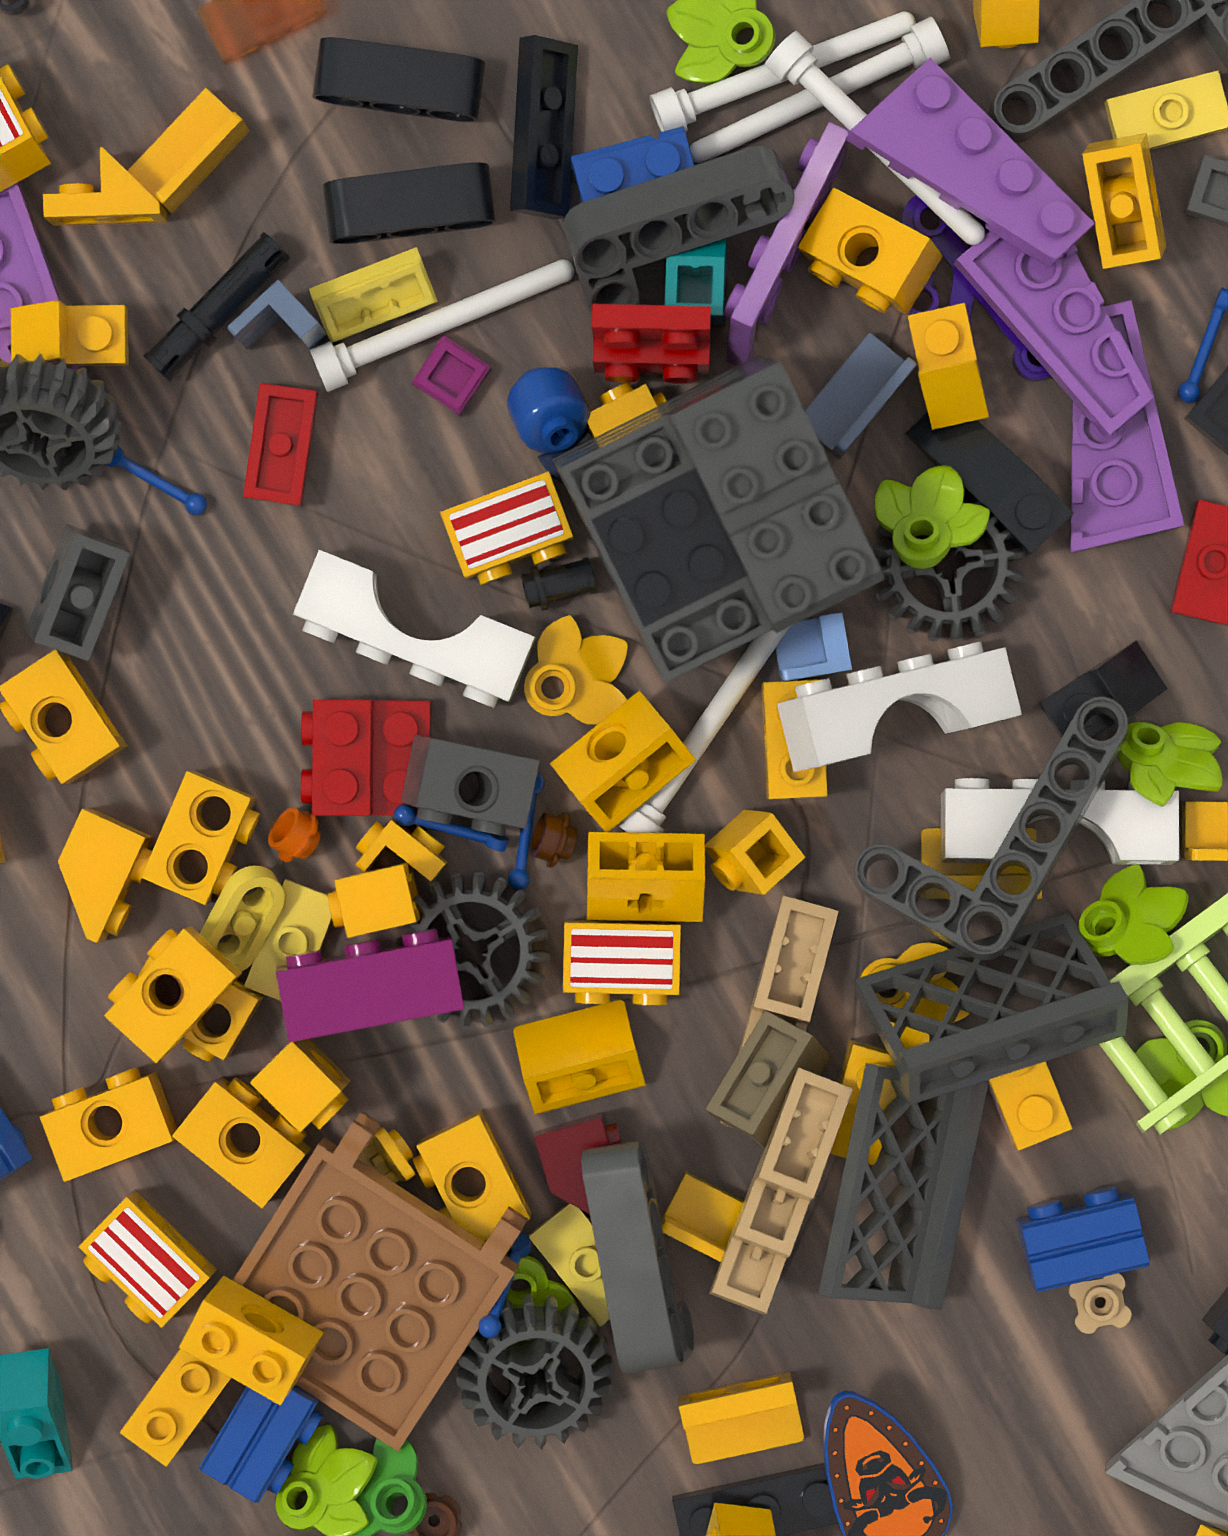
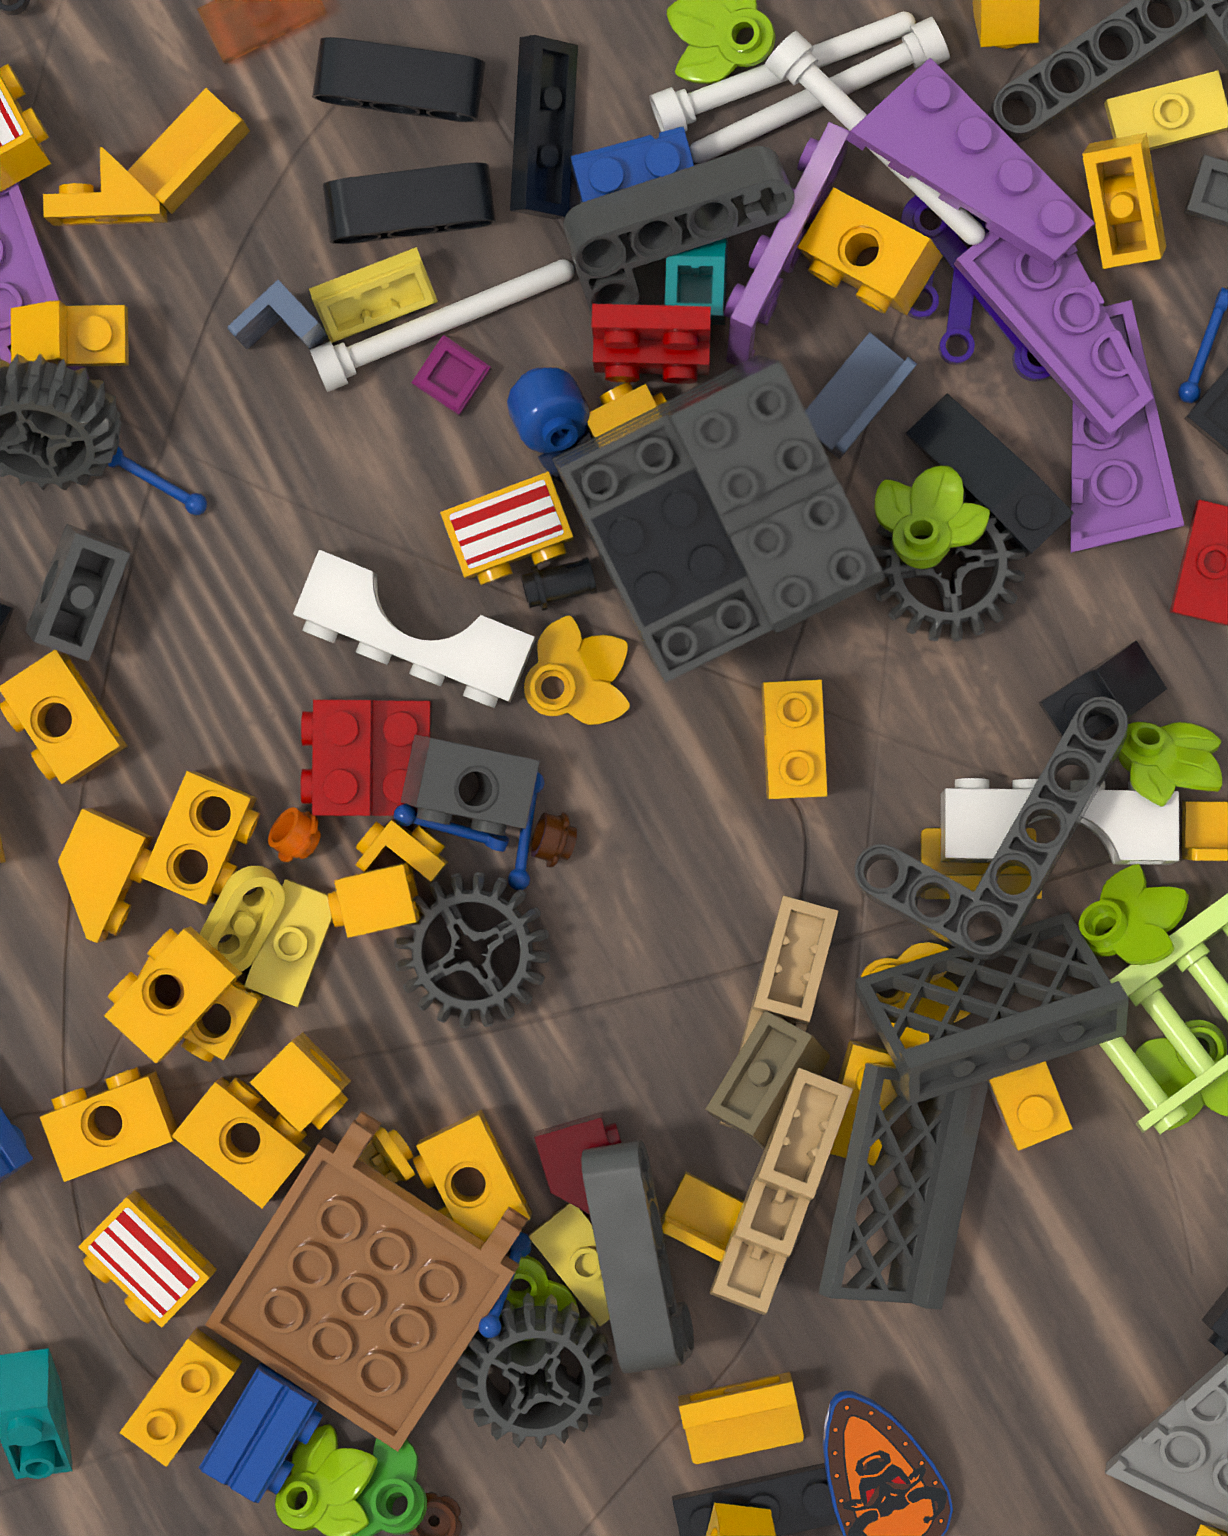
black pin [143,232,290,381] -> none
yellow brick [179,1276,324,1406] -> none
red plate [243,383,319,507] -> none
magenta wedge [276,929,464,1042] -> none
yellow panel [513,1000,646,1114] -> none
yellow brick [550,690,696,832] -> none
brick [563,920,681,1005] -> none
yellow brick [587,832,705,922] -> none
white piece [618,627,790,833] -> none
yellow brick [705,809,805,895] -> none
light blue panel [775,612,852,682] -> none
white arch [777,642,1022,772] -> none
yellow slope [908,303,989,430] -> none
blue brick [1016,1186,1150,1292] -> none
tan plate [1068,1273,1132,1334] -> none

